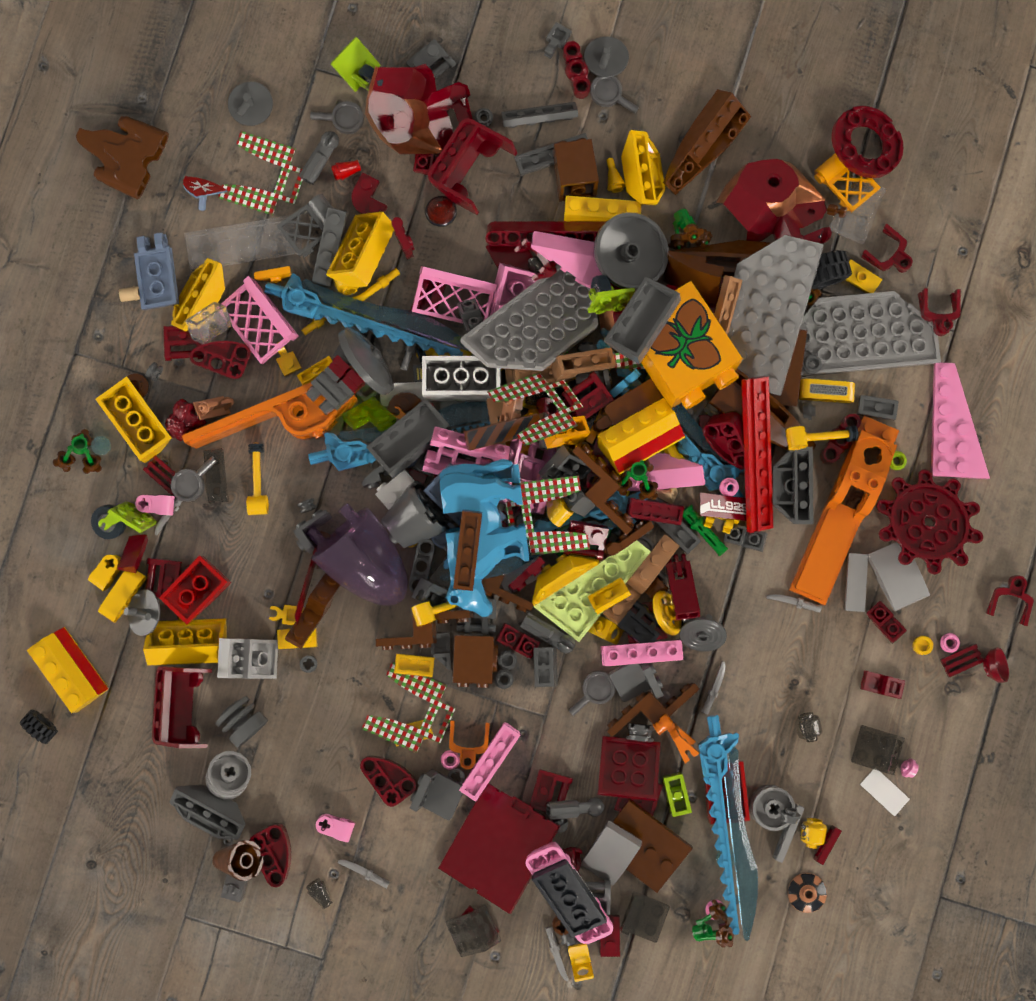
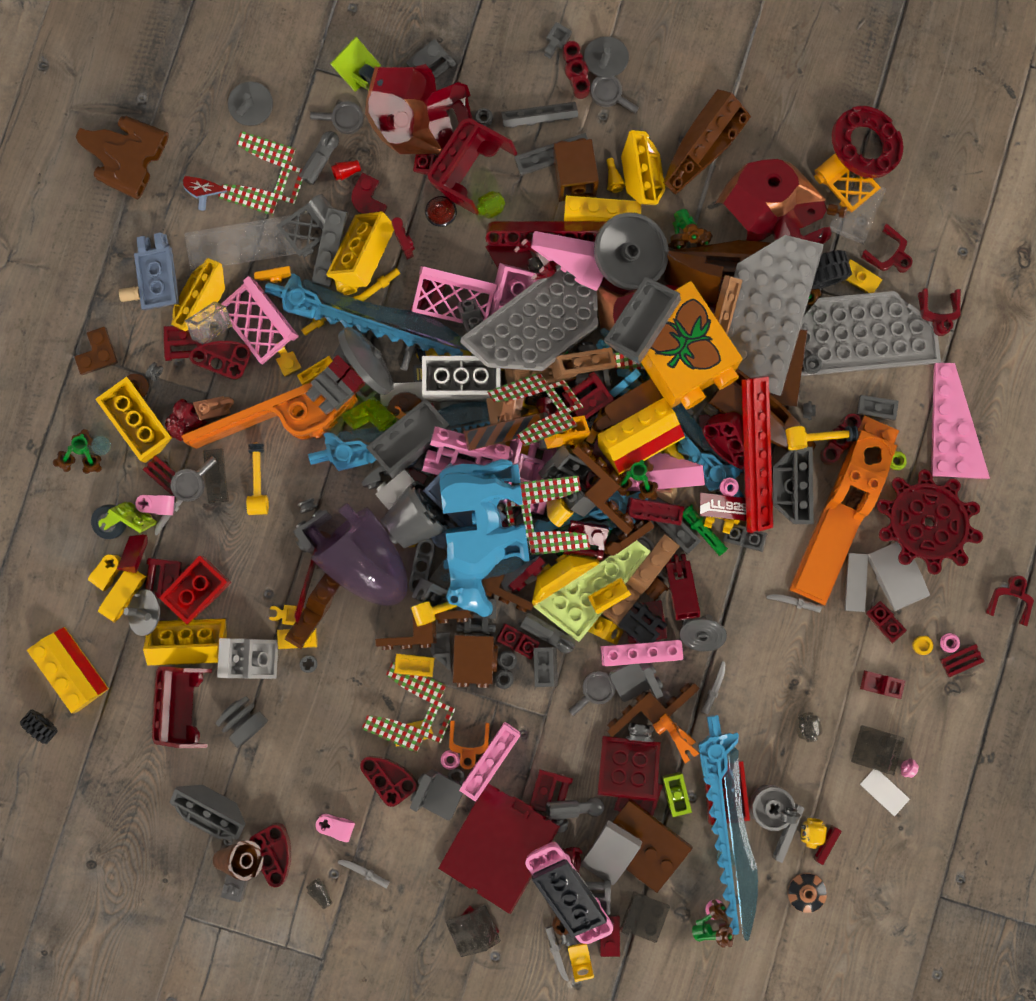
light grey wheel [205,751,251,800] -> none
reddish brown plate [453,510,483,591] -> none
lime plate [587,275,635,314] -> none
yellow plate [653,591,682,636] -> none
yellow beam [799,379,855,403] -> none
dark red piece [983,647,1009,683] -> none
none -> reddish brown plate [74,327,118,375]
none -> clear neon green head [476,191,505,219]

